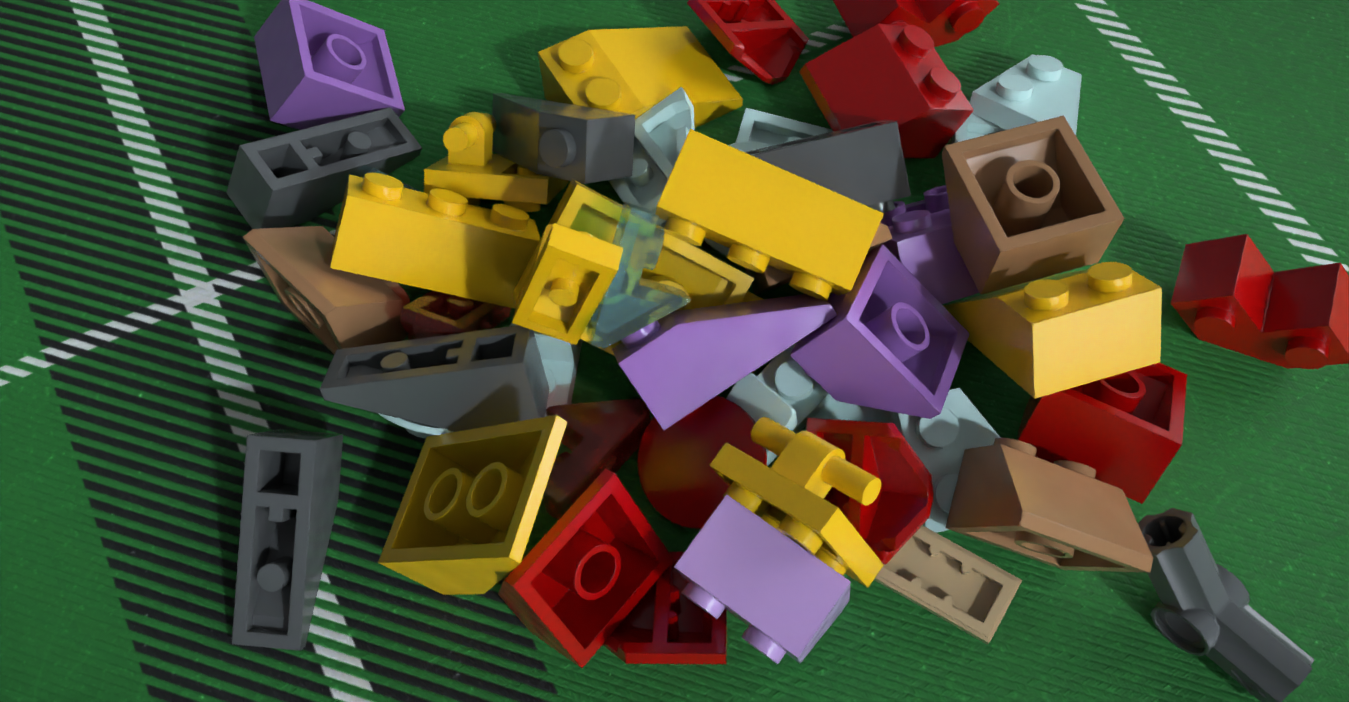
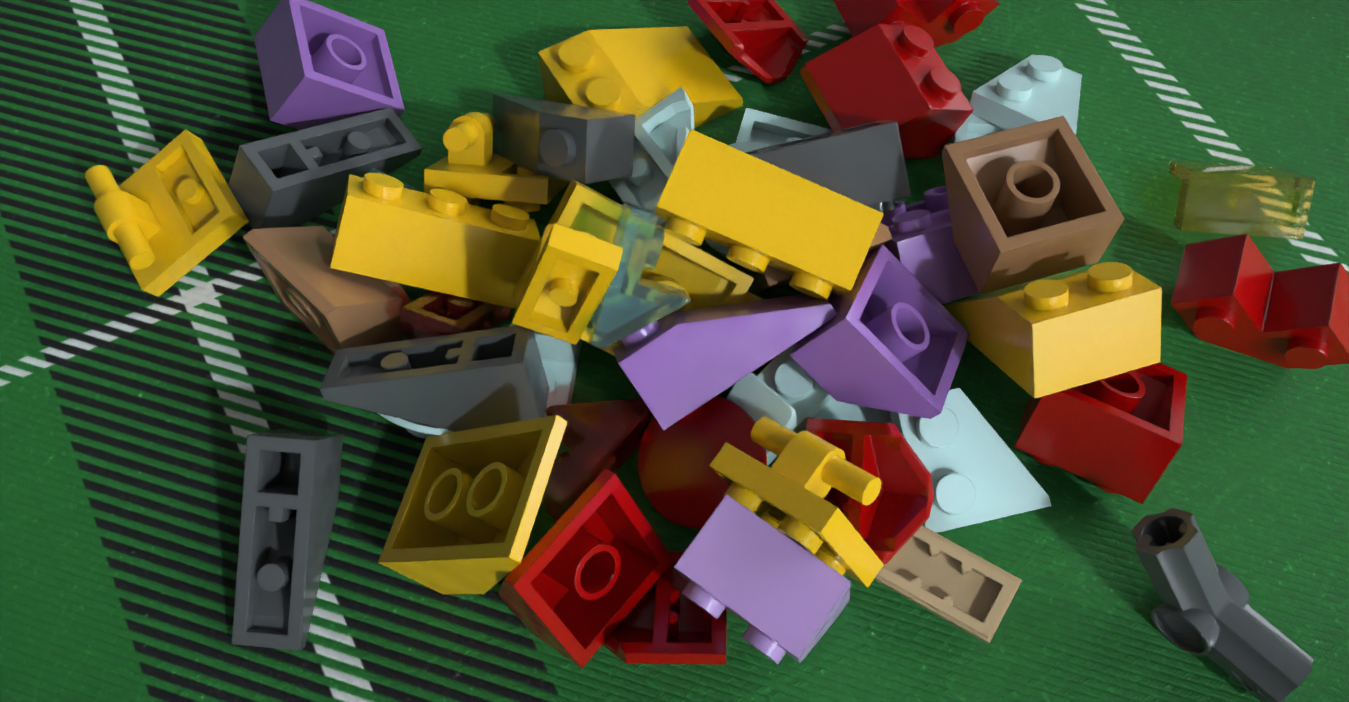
medium nougat slope [945,438,1153,573] -> none
none -> yellow plate [85,129,249,297]
none -> clear yellow panel [1168,161,1316,239]

